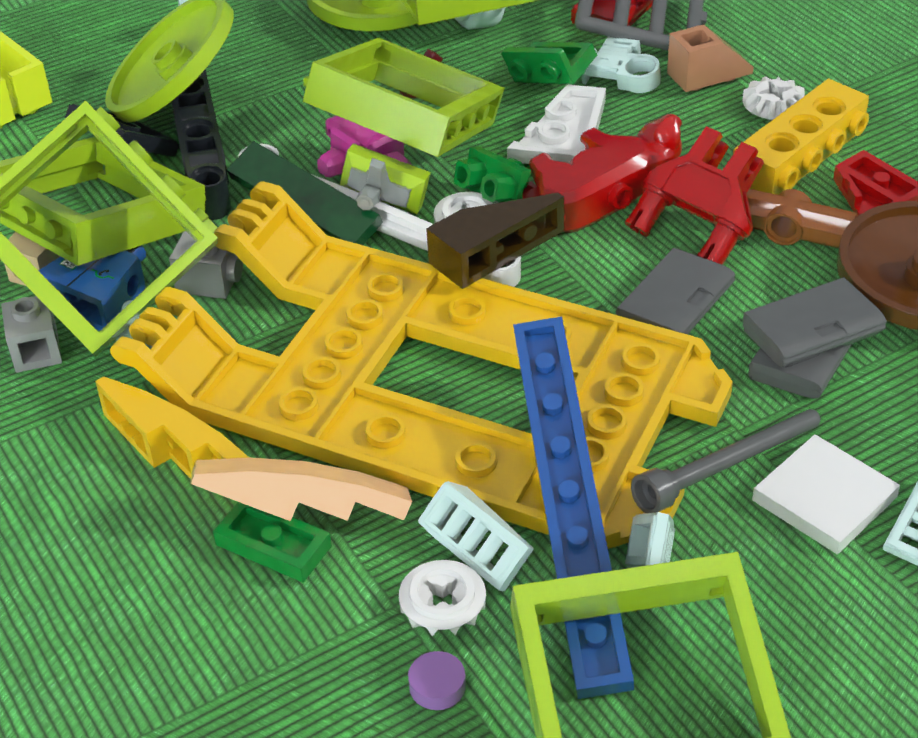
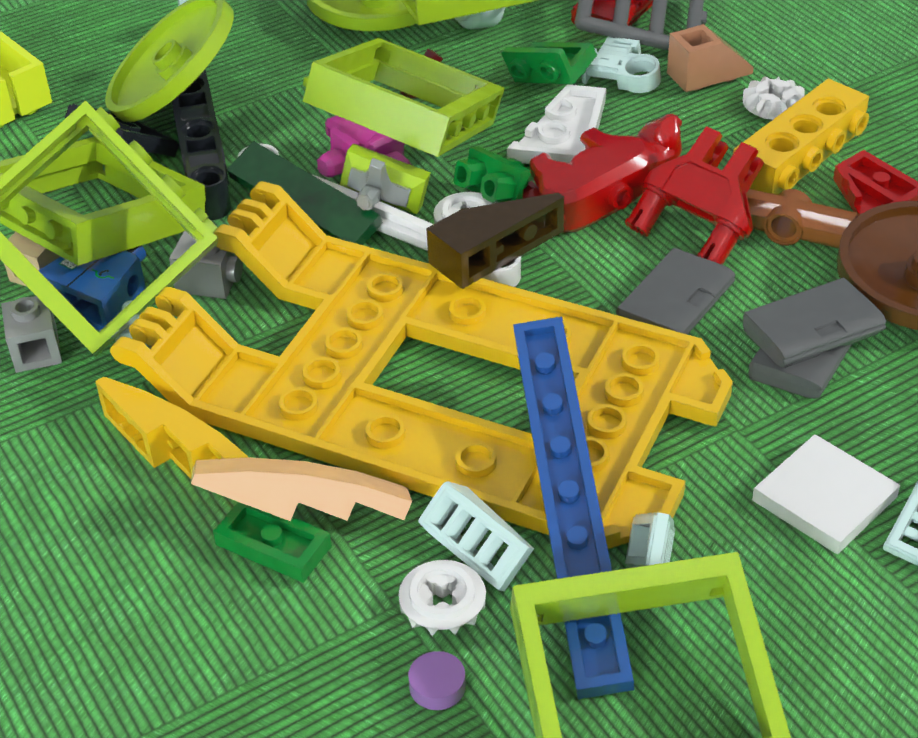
dark grey piece [631,409,821,513] -> none

